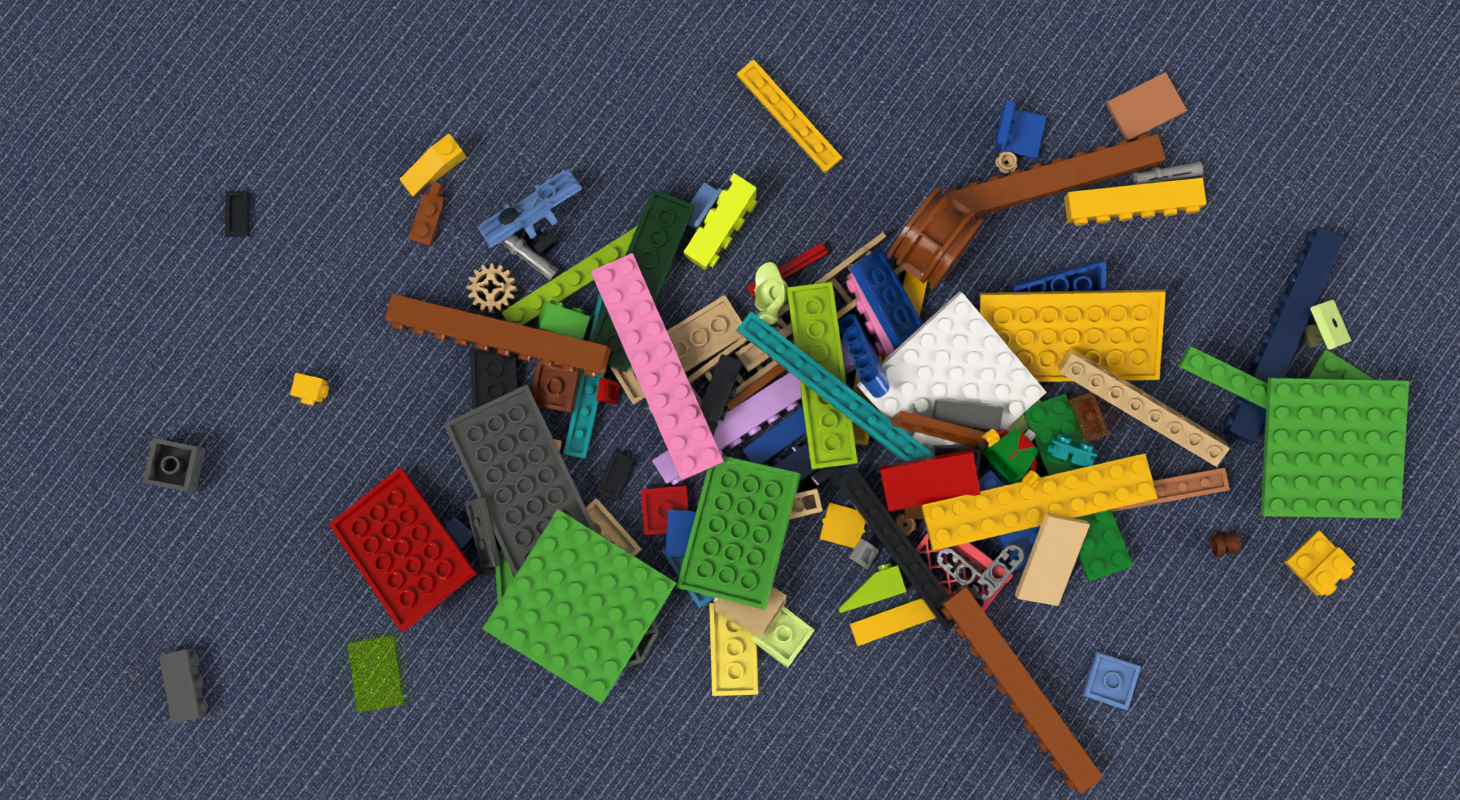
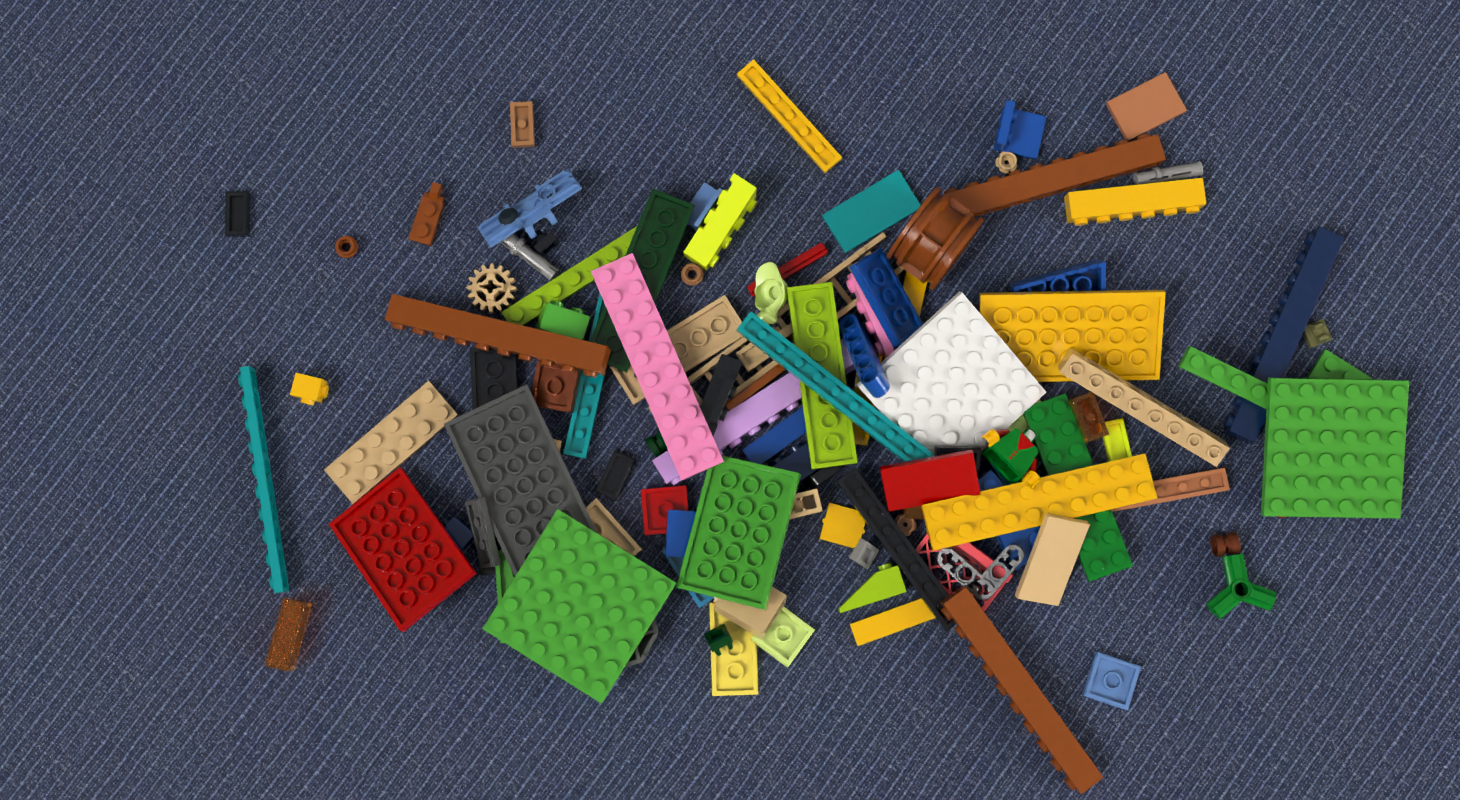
dark grey brick [142,438,206,493] -> none
dark grey brick [159,648,208,724] -> none
clear neon green tile [347,635,404,712] -> none
yellow slope [400,134,467,197] -> none
red tile [596,378,620,405] -> none
dark orange tile [891,410,986,447] -> none
dark grey tile [932,399,1004,430] -> none
teal hinge [1047,434,1097,467] -> none
yellow plate [1284,530,1355,596] -> none
yellowish green tile [1311,300,1351,350] -> none
none -> teal plate [238,366,289,593]
none -> clear orange brick [265,597,313,671]
none -> tan plate [324,381,459,504]
none -> dark orange plate [335,236,358,258]
none -> medium nougat plate [510,101,535,148]
none -> dark green wheel [644,430,667,458]
none -> medium nougat plate [681,263,704,286]
none -> dark green tile [704,624,733,656]
none -> teal tile [822,170,921,254]
none -> neon yellow tile [1099,418,1132,462]
none -> green piece [1206,553,1276,619]

